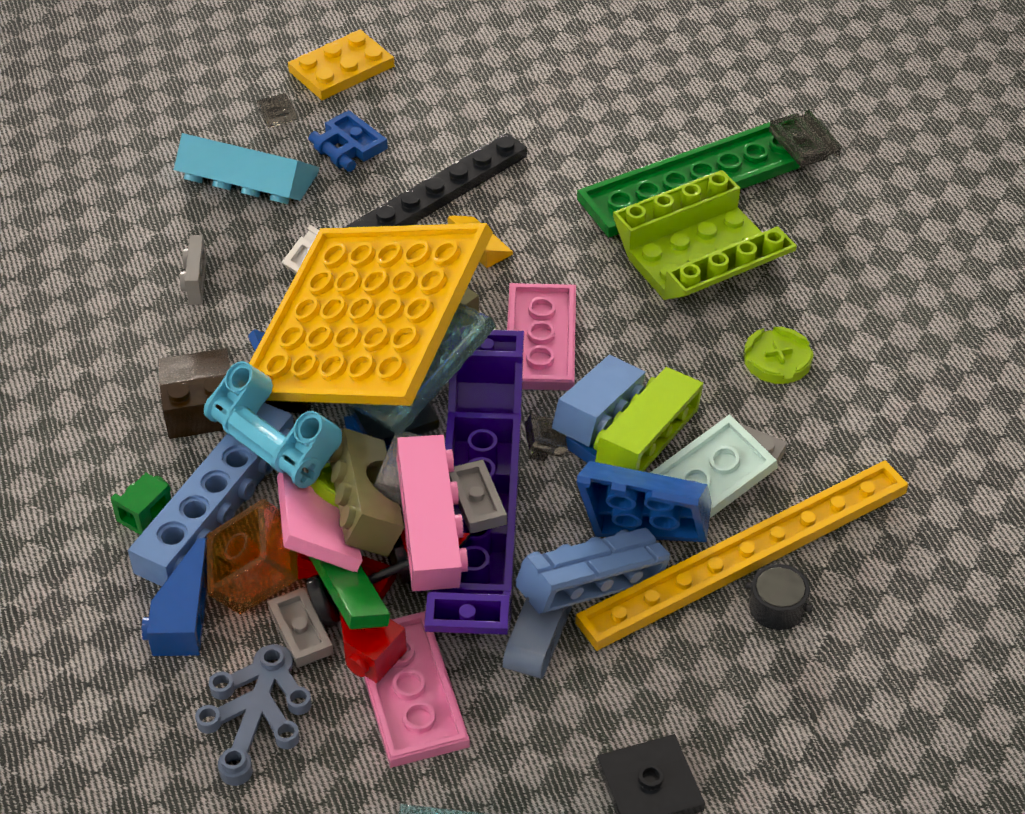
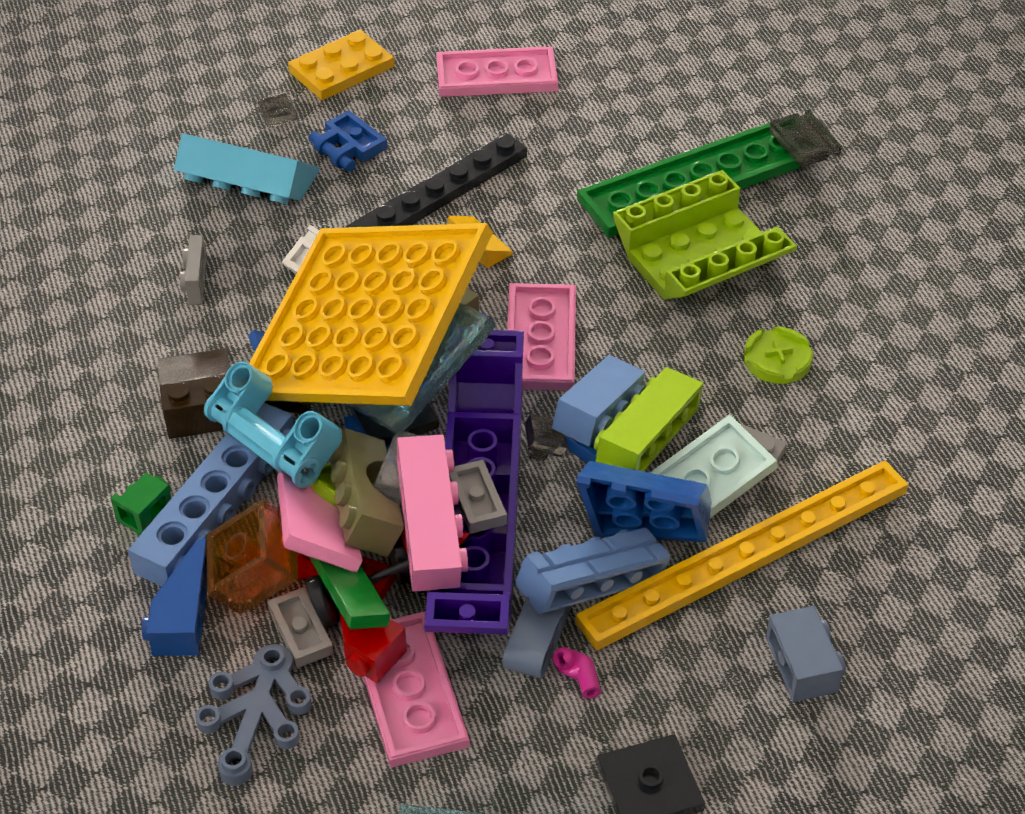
piece [745,564,813,630] -> none
none -> bright pink tile [436,46,558,97]
none -> dark pink arm [552,647,601,699]
none -> sand blue brick [766,605,846,702]

